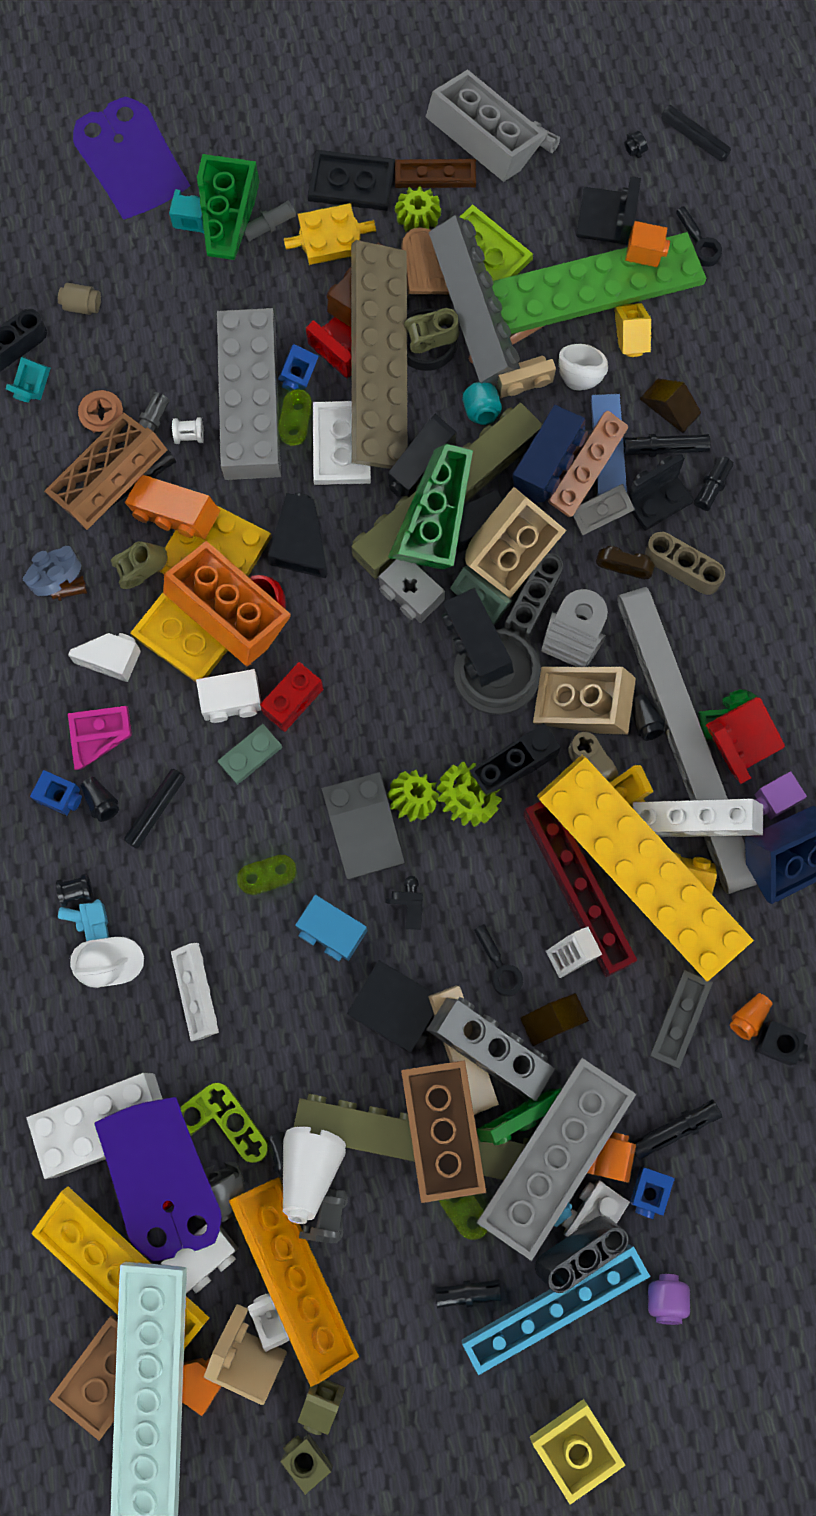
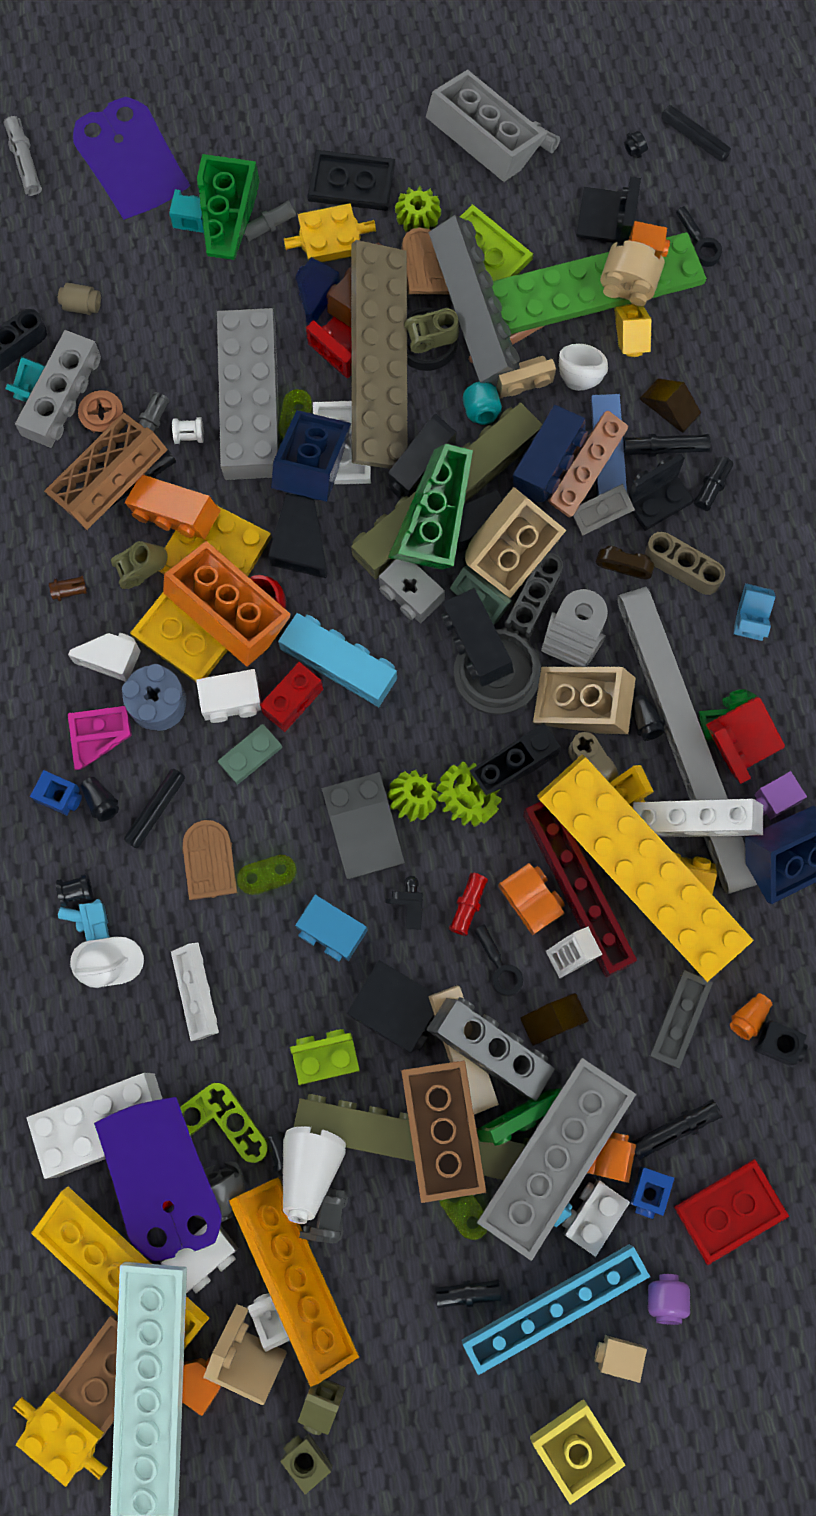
sand blue plate [23,546,81,596] -> none
blue brick [277,344,319,393] -> none
reddish brown tile [395,159,476,188] -> none
black beam [535,1216,628,1293] -> none
none -> light grey pin [4,116,42,196]
none -> yellow plate [13,1391,108,1487]
none -> light grey brick [15,330,101,448]
none -> sand blue brick [122,664,186,731]
none -> medium nougat window [182,820,237,900]
none -> dark blue slope [271,410,351,502]
none -> medium azure brick [278,613,397,707]
none -> lime bracket [290,1029,360,1085]
none -> clear blue slope [296,257,340,326]
none -> red pin [449,873,488,936]
none -> orange brick [498,863,565,936]
none -> tan brick [594,1335,647,1383]
none -> tan brick [600,241,665,306]
none -> red tile [673,1159,789,1265]
none -> dark azure brick [734,583,776,641]

